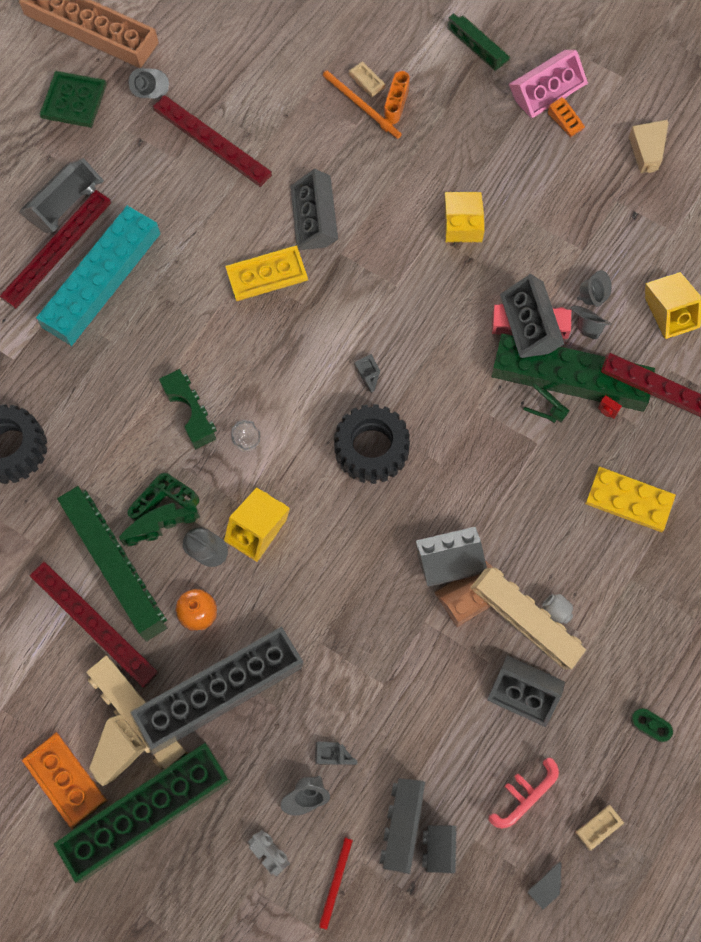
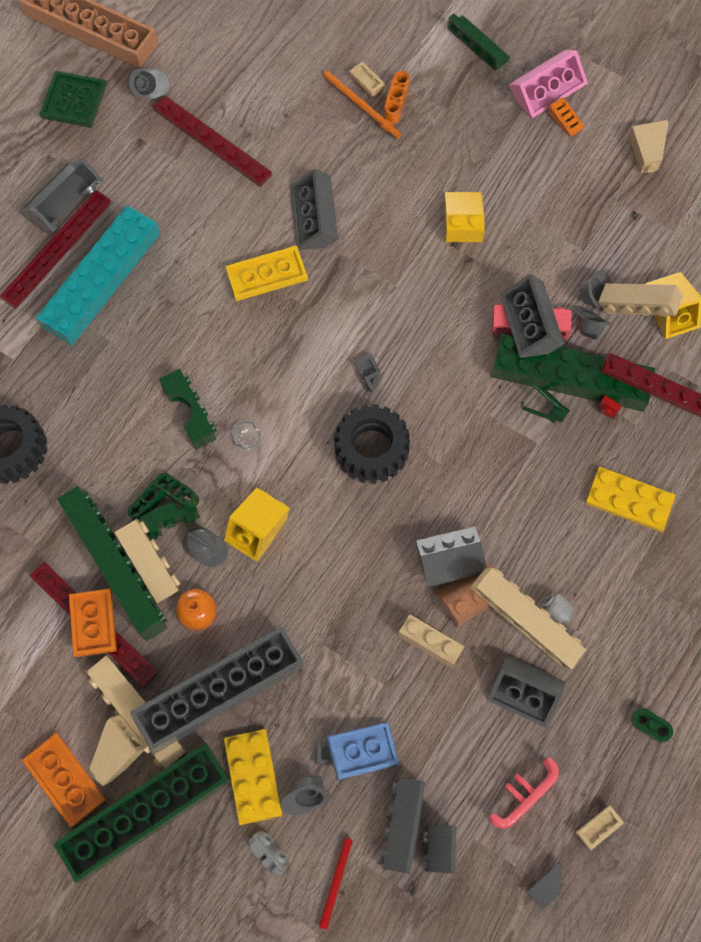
none -> orange plate [69,589,117,657]
none -> tan brick [115,519,181,603]
none -> yellow plate [224,729,283,825]
none -> medium blue tile [326,722,399,780]
none -> tan brick [398,614,464,669]
none -> tan brick [598,283,683,317]

